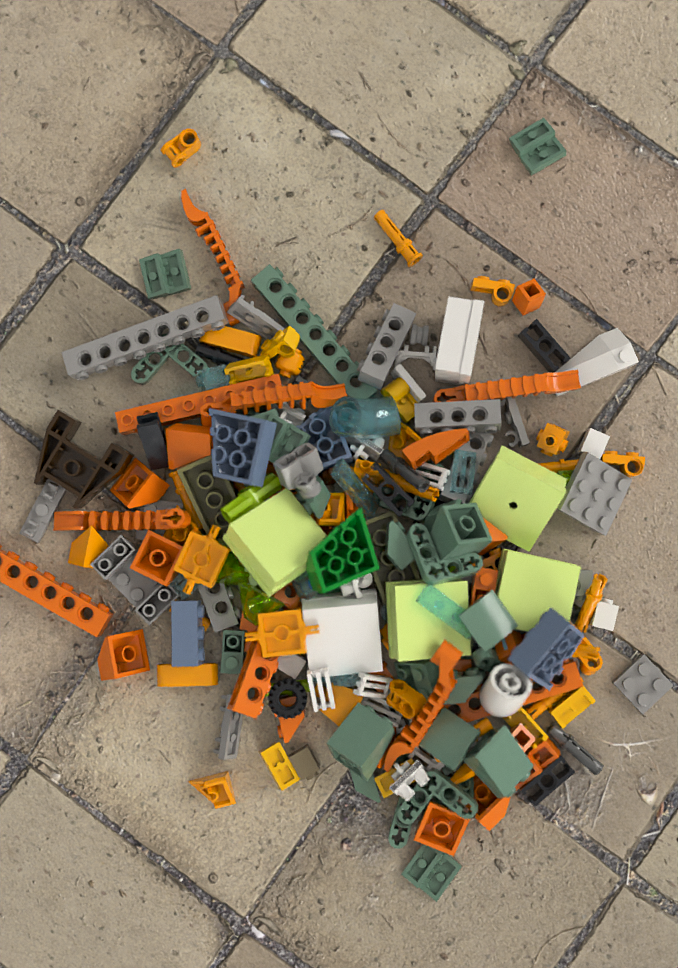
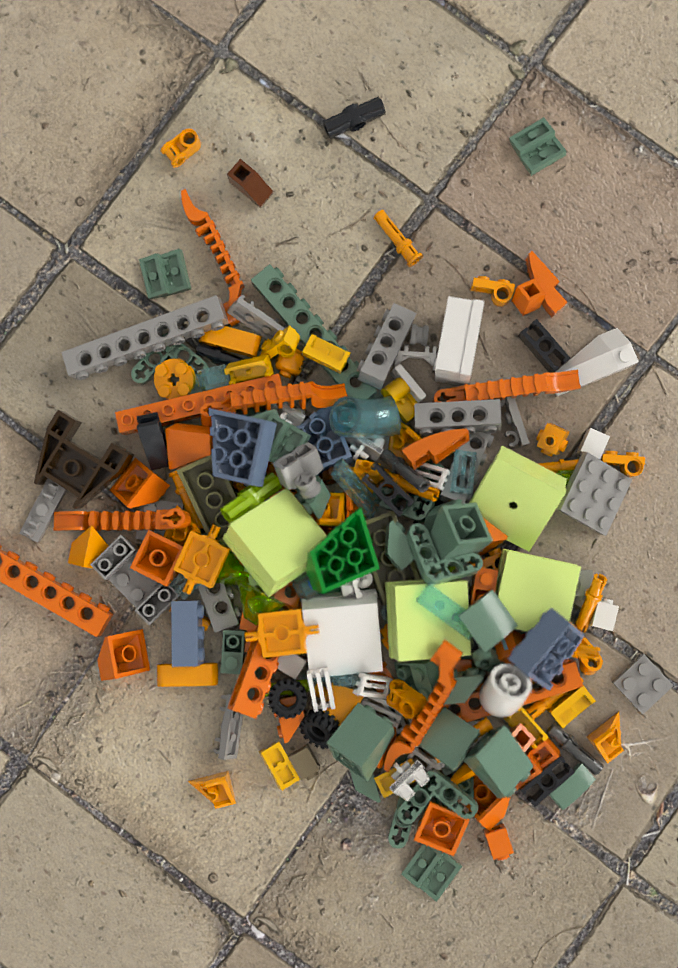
none -> light orange plate [154,358,196,400]
none -> reddish brown slope [227,159,274,208]
none -> black tyre [299,709,339,749]
none -> yellow hinge [302,334,351,374]
none -> black piece [323,96,386,139]
none -> orange brick [483,823,514,860]
none -> orange slope [526,251,568,318]
none -> sand green slope [549,763,596,810]
none -> light orange slope [587,711,624,764]

